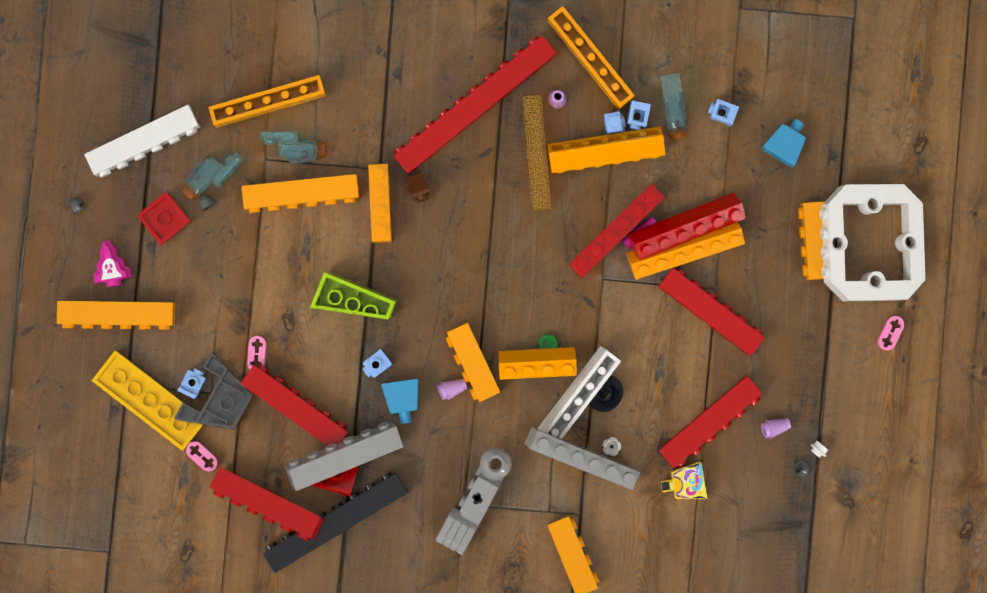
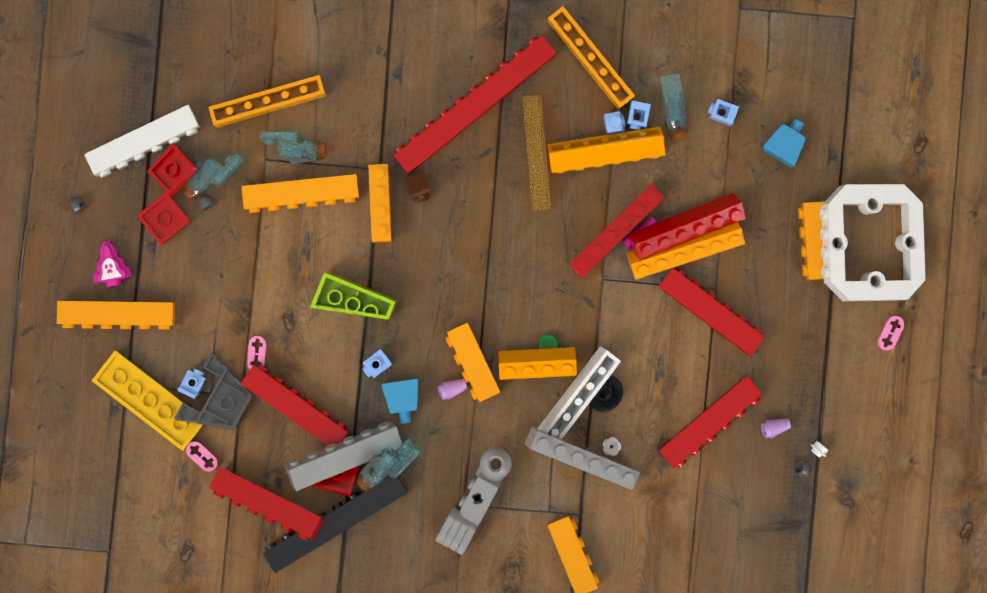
lavender cone [548,90,567,109] -> none
torso [661,462,707,499] -> none
none -> red plate [147,143,198,197]
none -> clear light blue plate [356,438,421,491]

